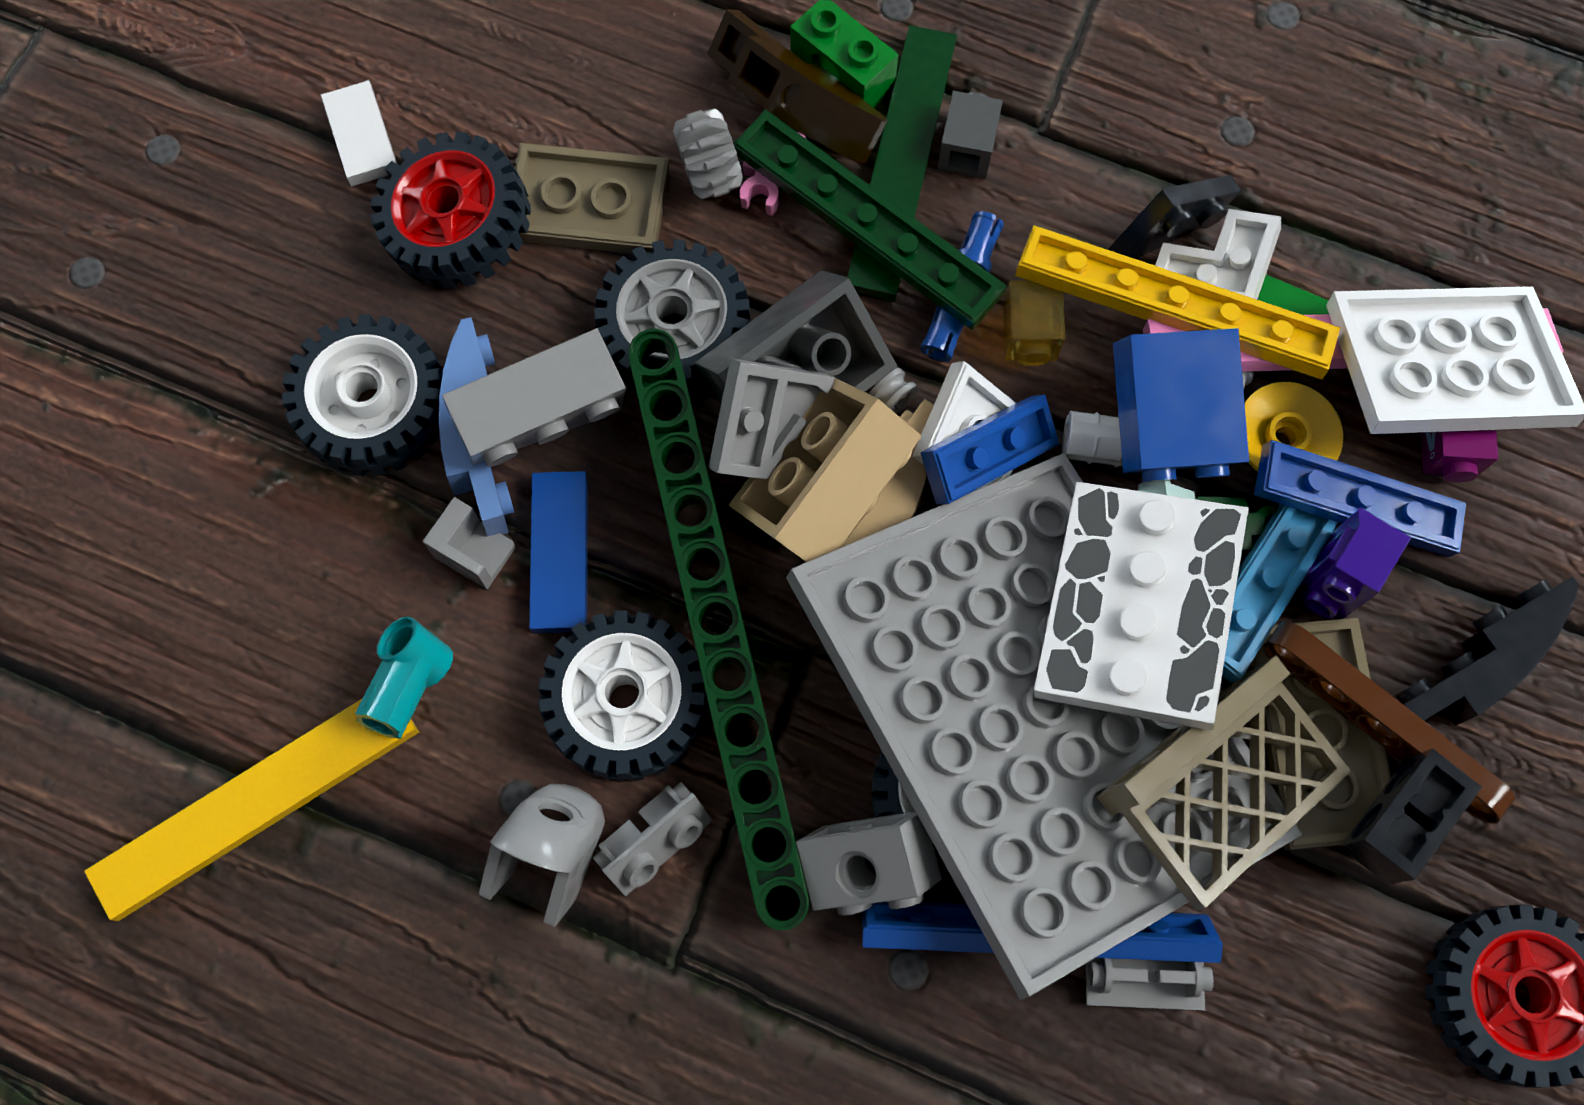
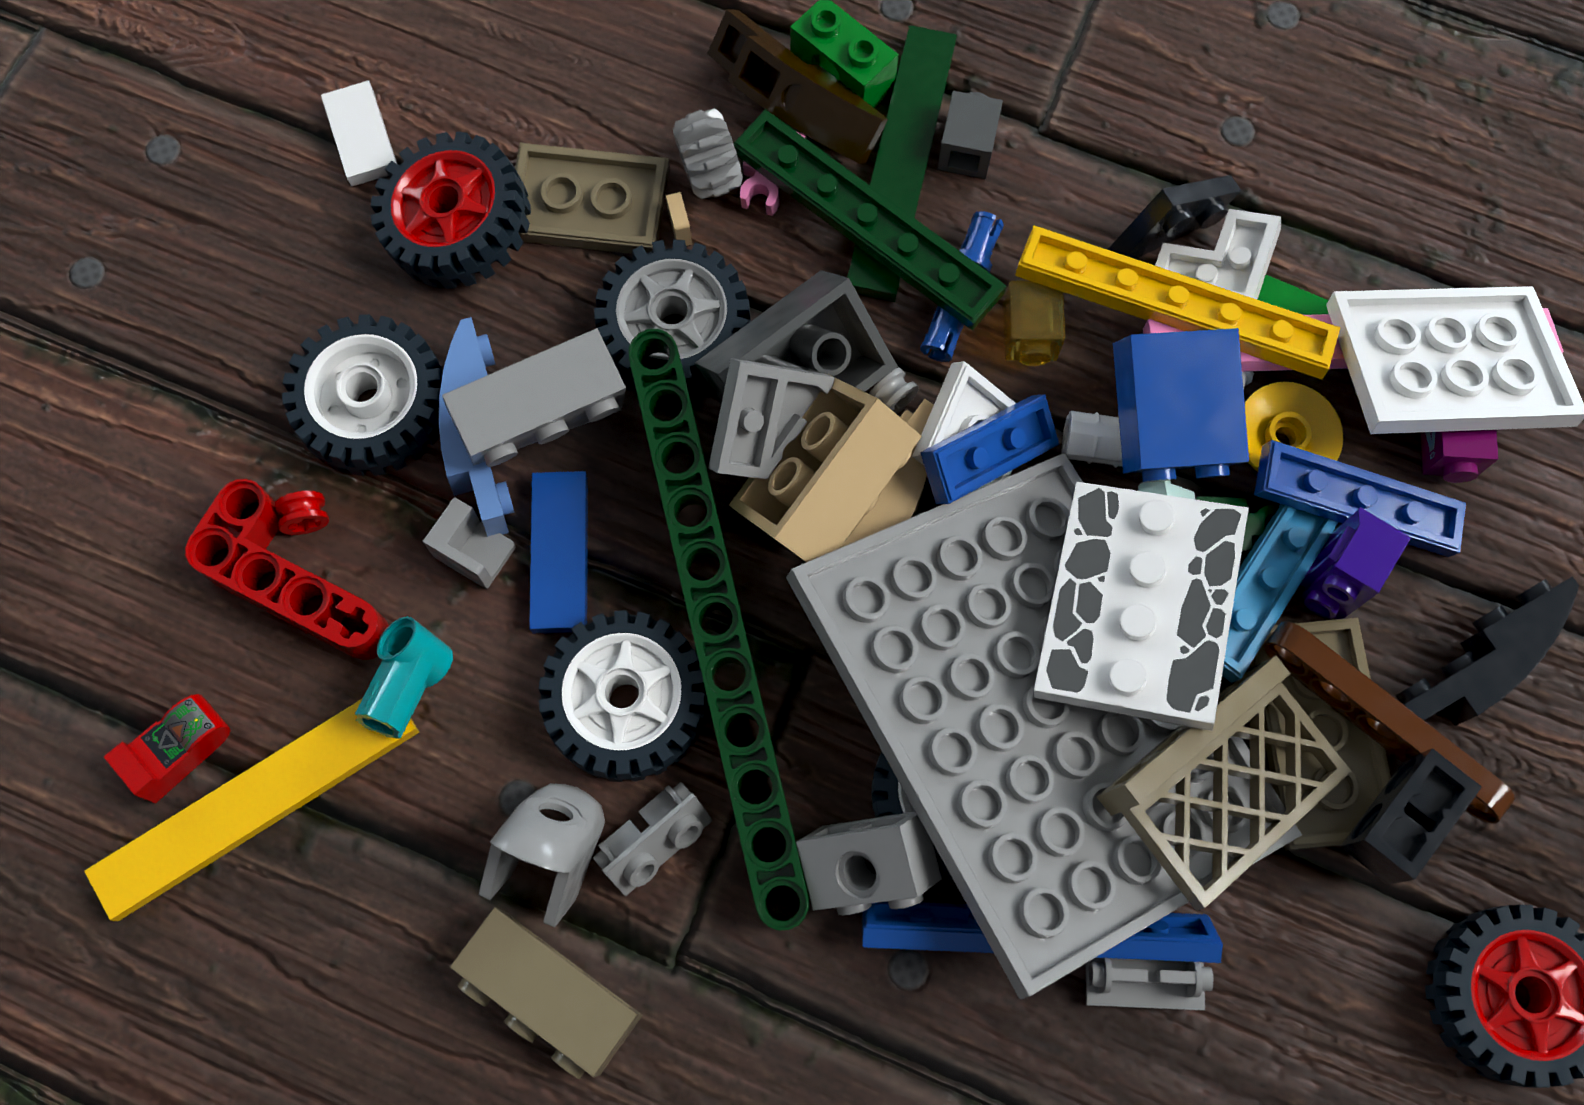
none -> red leg [104,694,231,804]
none -> red beam [185,479,389,660]
none -> red bush [274,490,329,535]
none -> dark tan brick [450,907,643,1079]
none -> tan piece [666,192,692,246]

